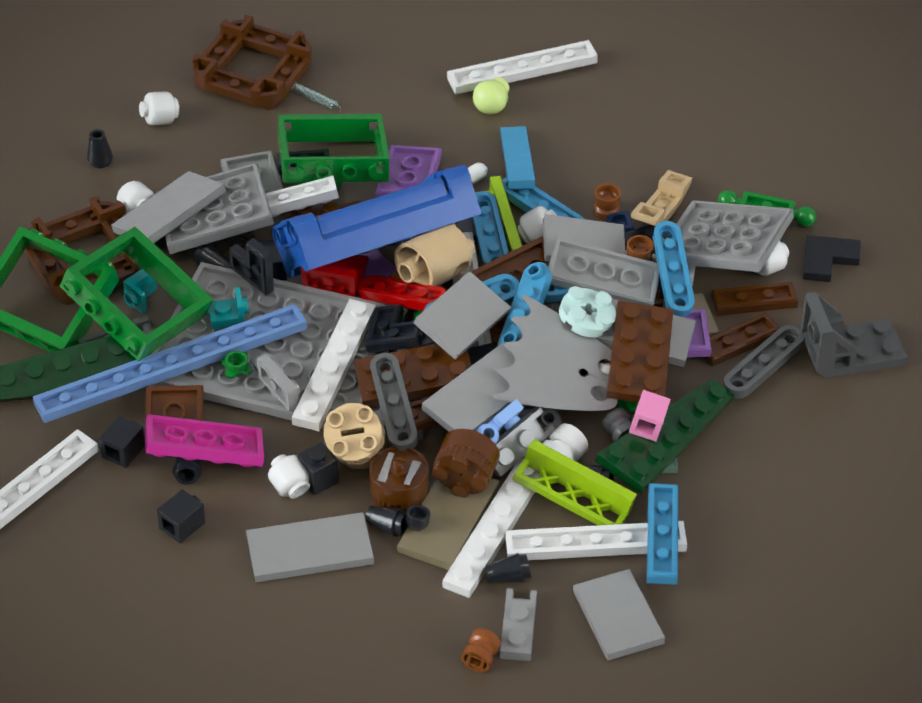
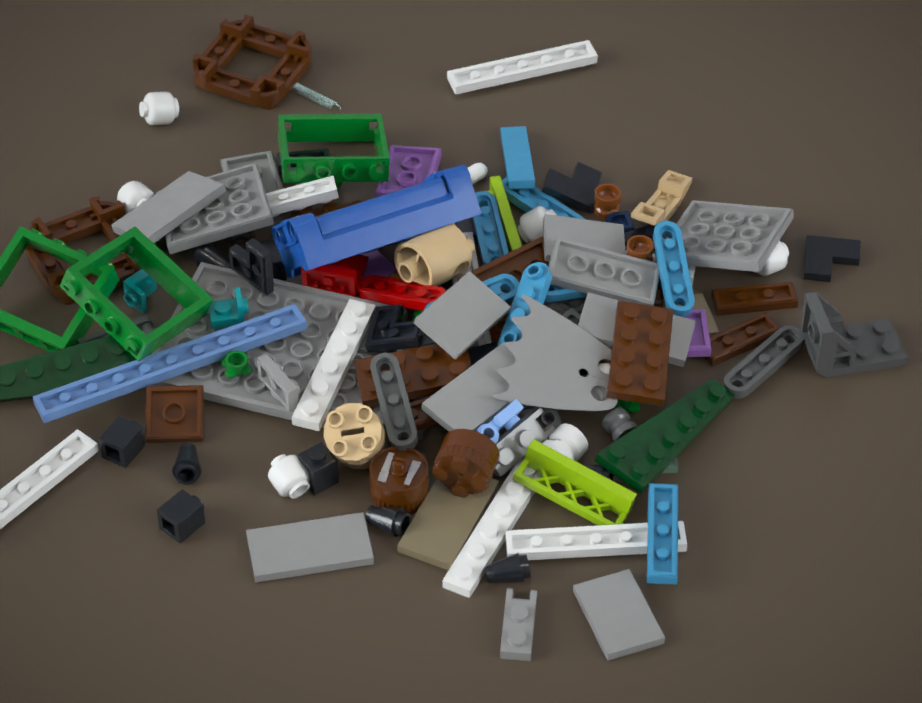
black cone [87,129,113,168] -> none
dark pink plate [146,414,264,467] -> none
black hinge [406,505,430,531] -> none
dark orange wheel [461,629,501,672] -> none
yellowish green piece [473,77,509,115] -> none
light aqua plate [559,286,616,337] -> none
bright pink brick [629,390,670,442] -> none
green plate [717,190,817,227] -> none
none -> black tile [541,162,602,213]

